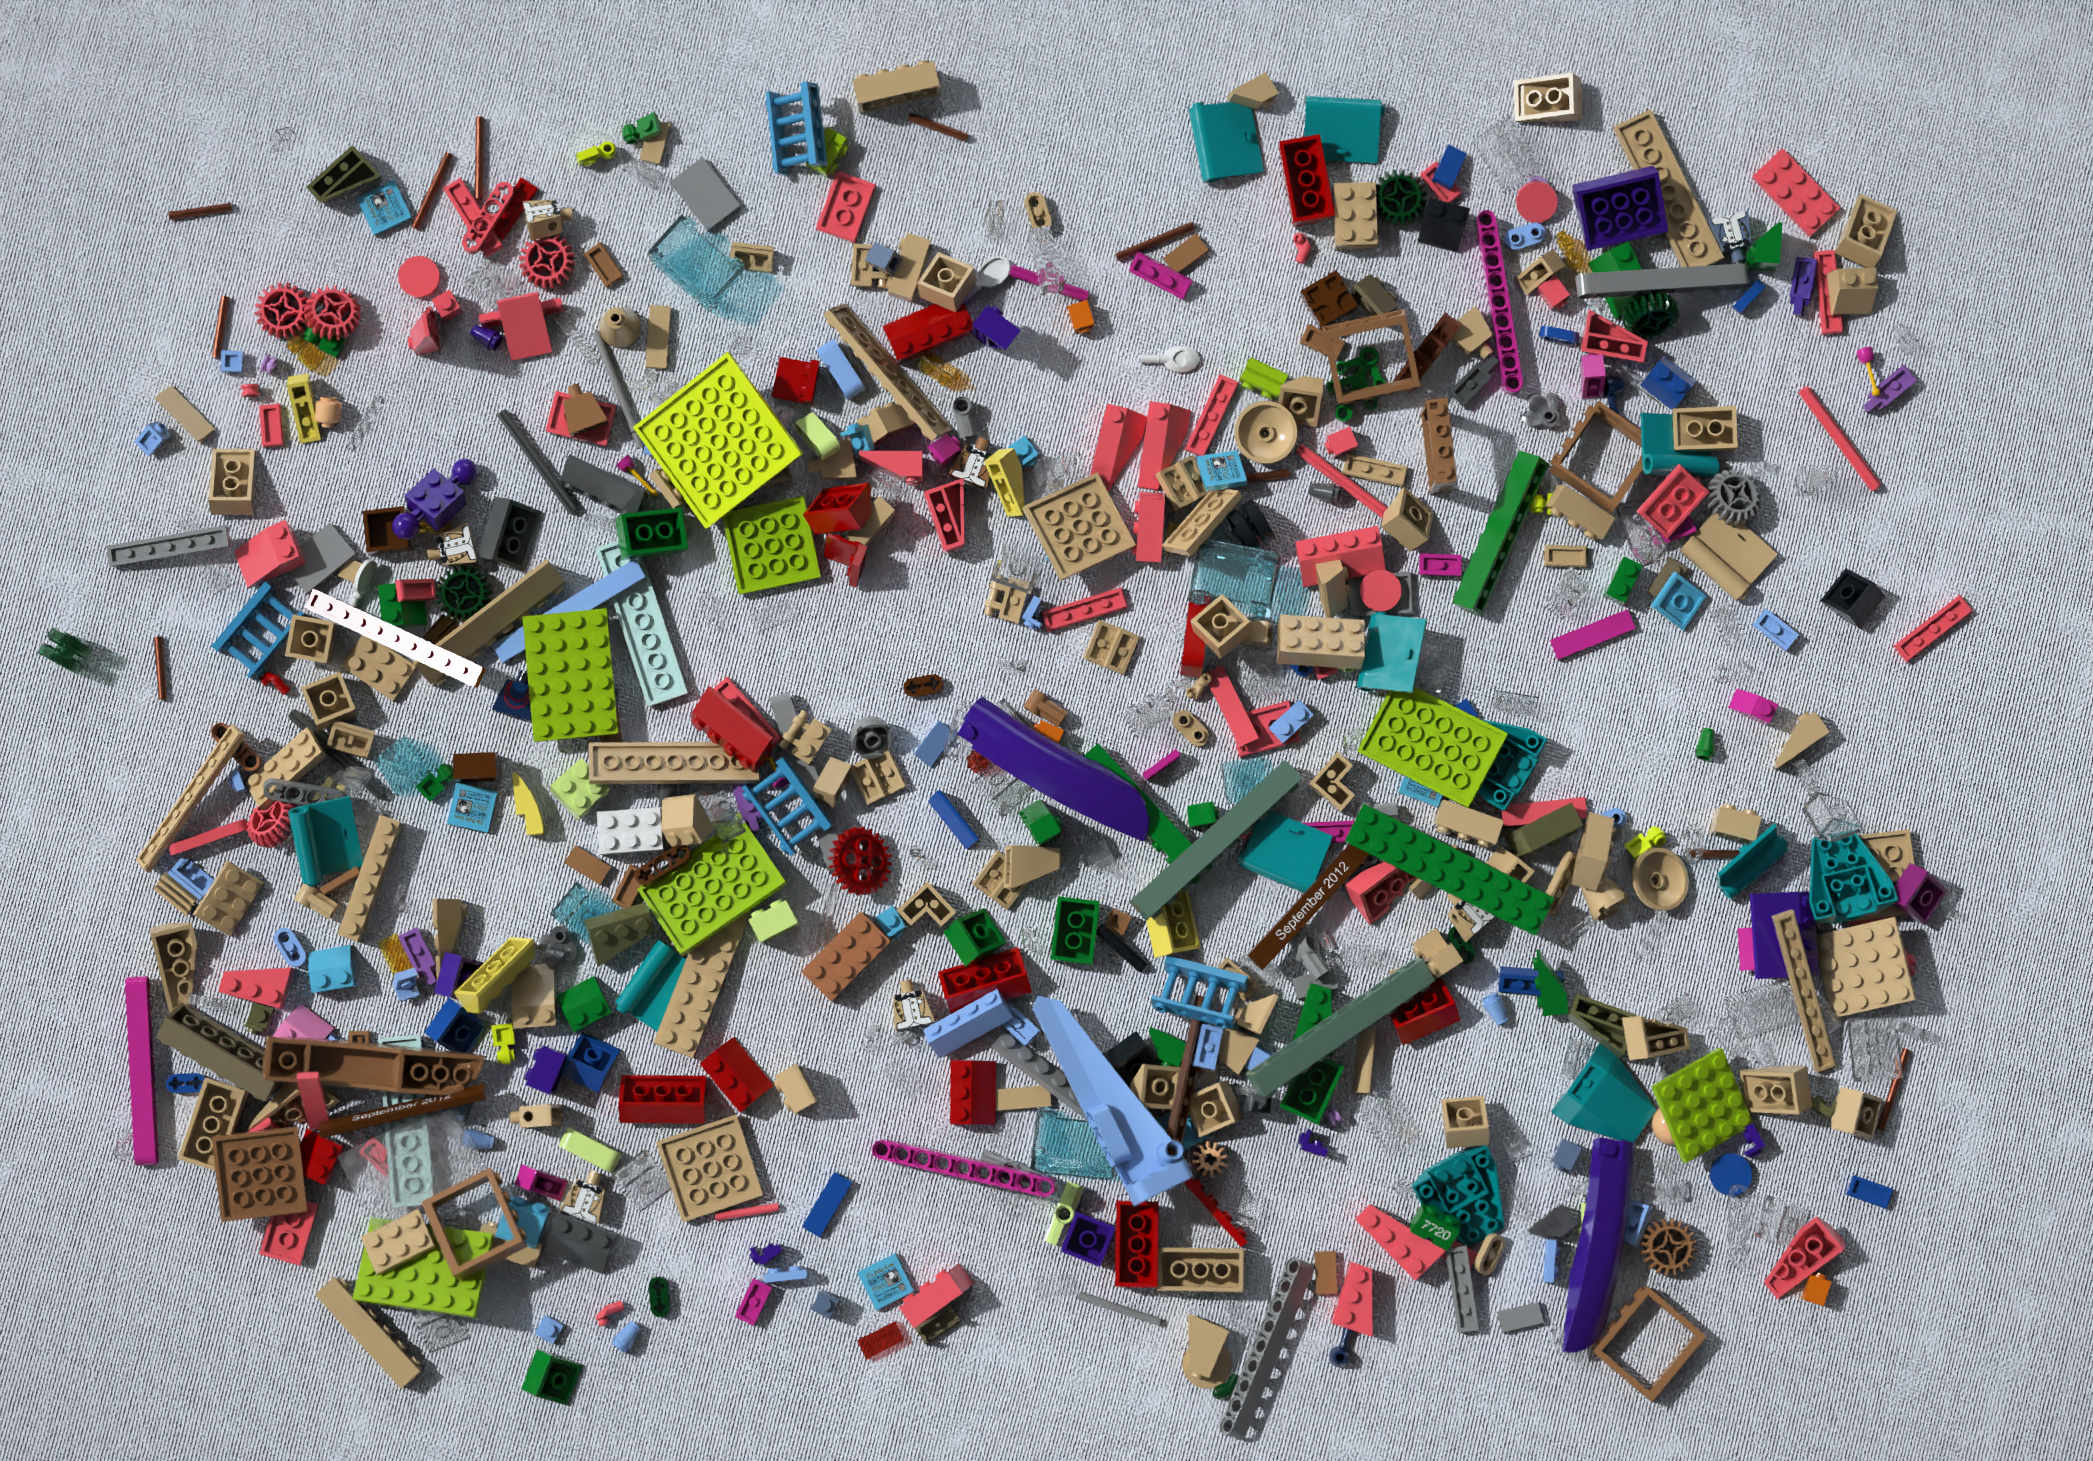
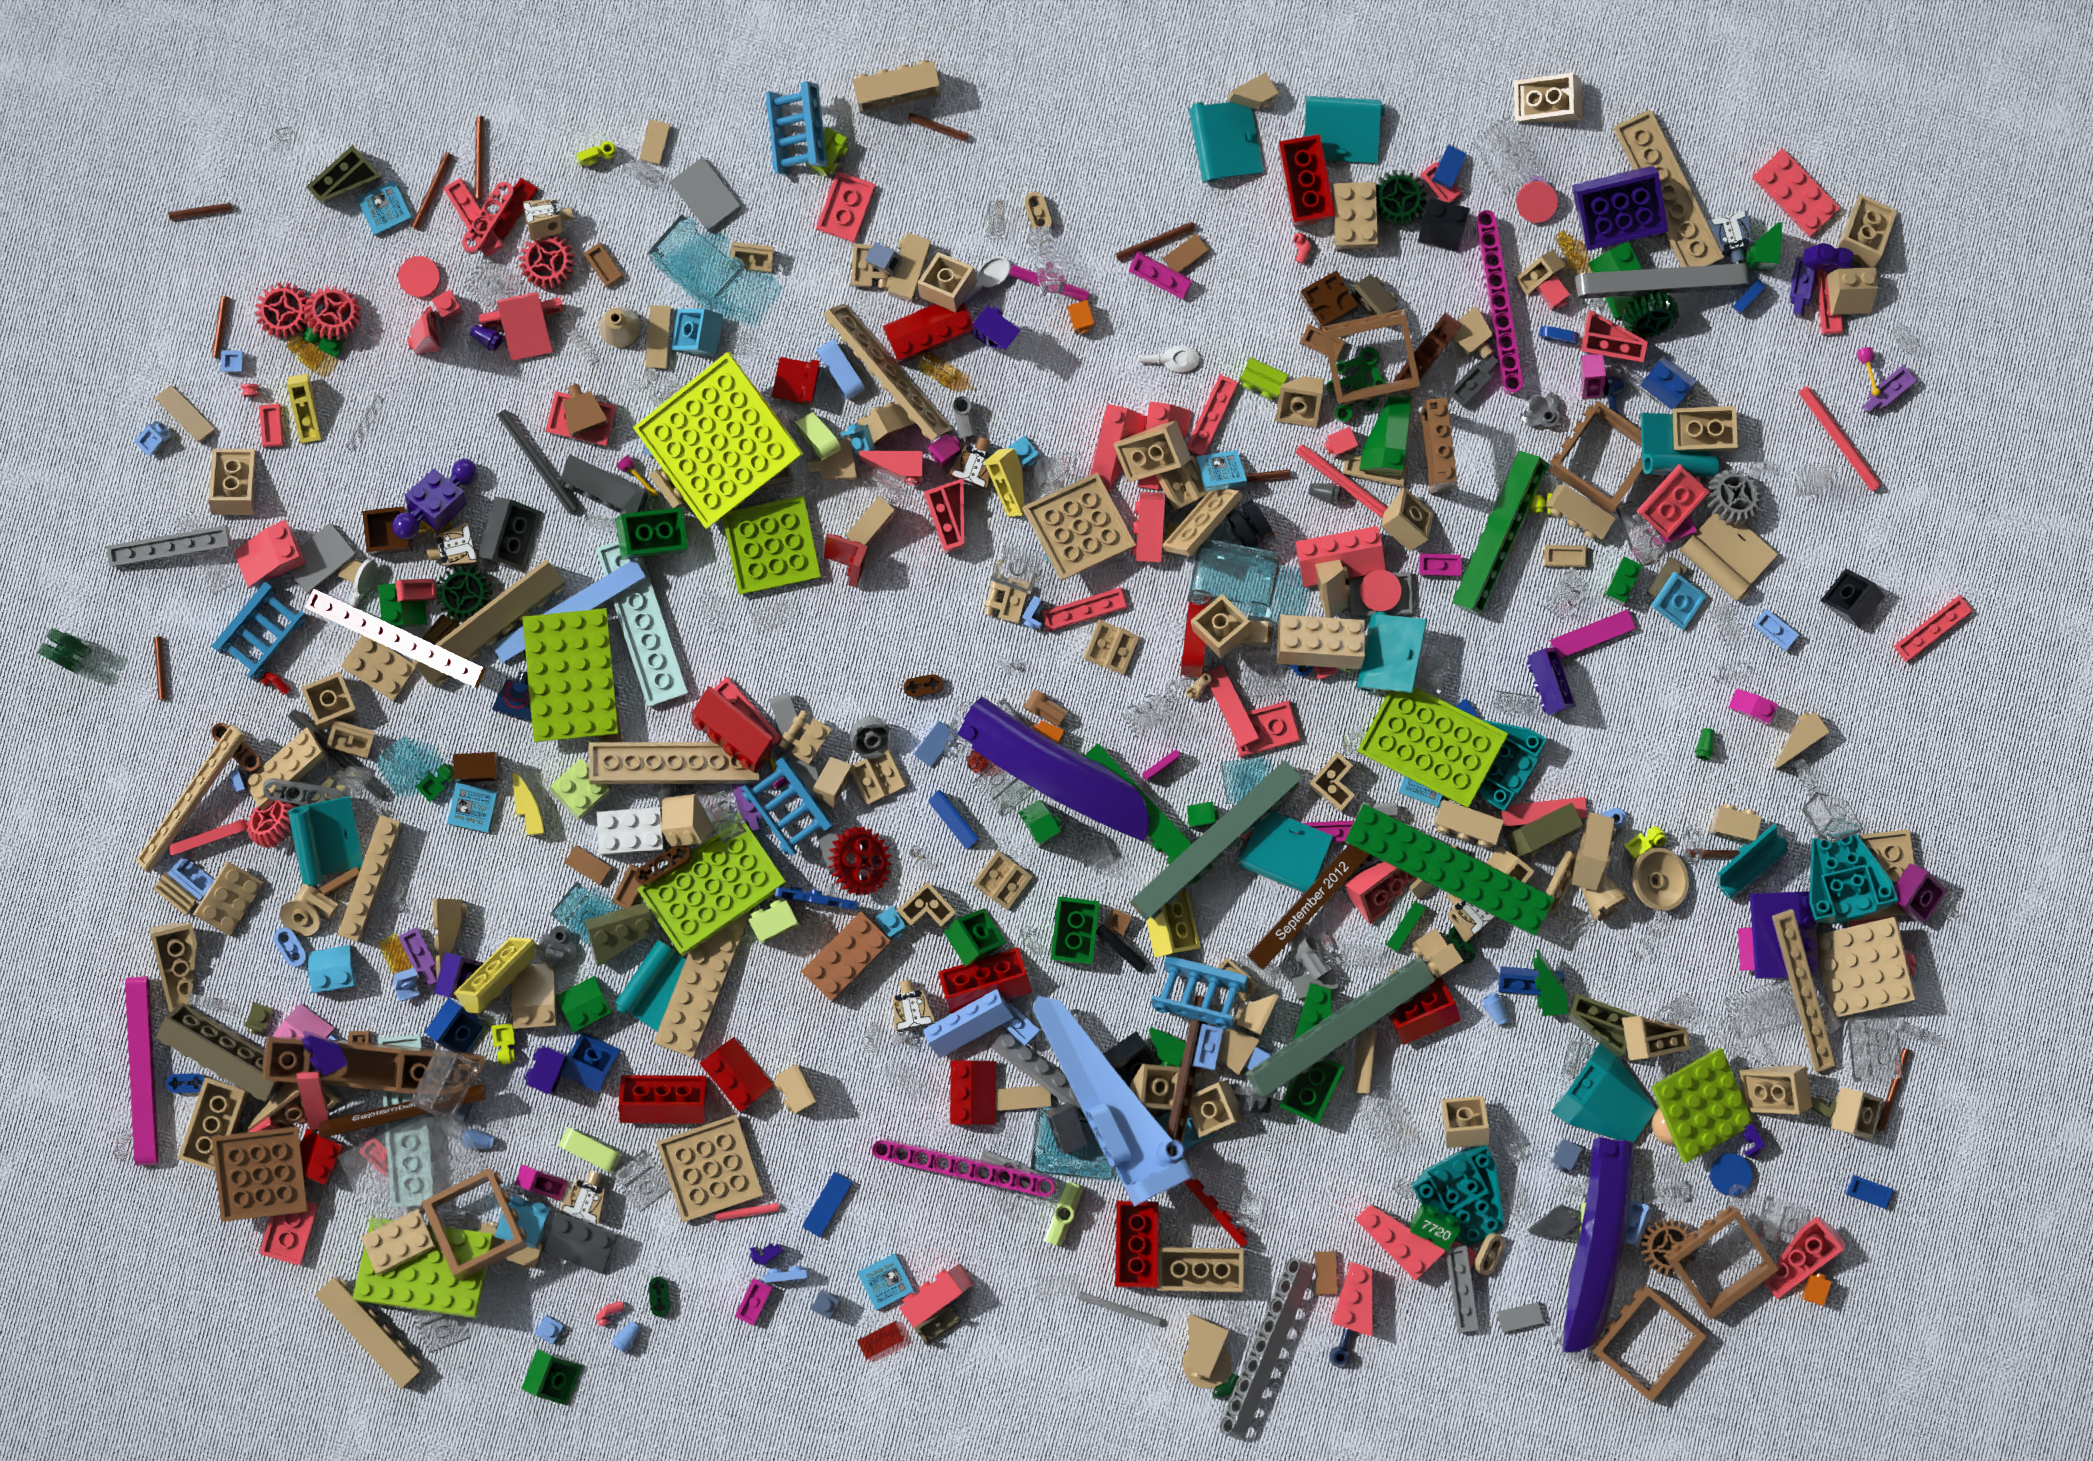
coral wedge [218,968,295,1009] -> none
lavender bush [260,354,278,375] -> none
tan slope [285,614,338,664] -> none
light nougat head [315,396,342,427] -> none
tan torso [510,1104,563,1128] -> none
light grey bar [592,331,645,449] -> none
green plate [622,112,662,145] -> none
red slope [803,483,871,534] -> none
tan slope [1004,845,1062,889] -> none
dark purple brick [1060,1211,1116,1267] -> none
tan plate [1173,710,1209,747] -> none
light nougat gear [1192,1141,1228,1178] -> none
tan dish [1234,401,1297,464] -> none
light blue plate [1268,699,1314,744] -> none
dark purple bracket [1298,1129,1328,1157] -> none
lavender bush [1324,1106,1343,1127] -> none
light blue plate [1504,223,1545,251] -> none
light blue plate [1543,1239,1560,1283] -> none
none -> tan dish [280,900,321,936]
none -> dark purple slope [301,1030,348,1076]
none -> clear slope [410,1045,481,1122]
none -> medium azure slope [671,309,723,356]
none -> blue wing [775,886,859,910]
none -> flat silver brick [1045,1102,1088,1155]
none -> tan slope [1113,420,1191,482]
none -> green wedge [1359,393,1411,477]
none -> green piece [1385,901,1426,952]
none -> dark purple slope [1527,647,1576,716]
none -> medium nougat window [1663,1205,1779,1320]
none -> dark purple brick [1803,243,1853,273]

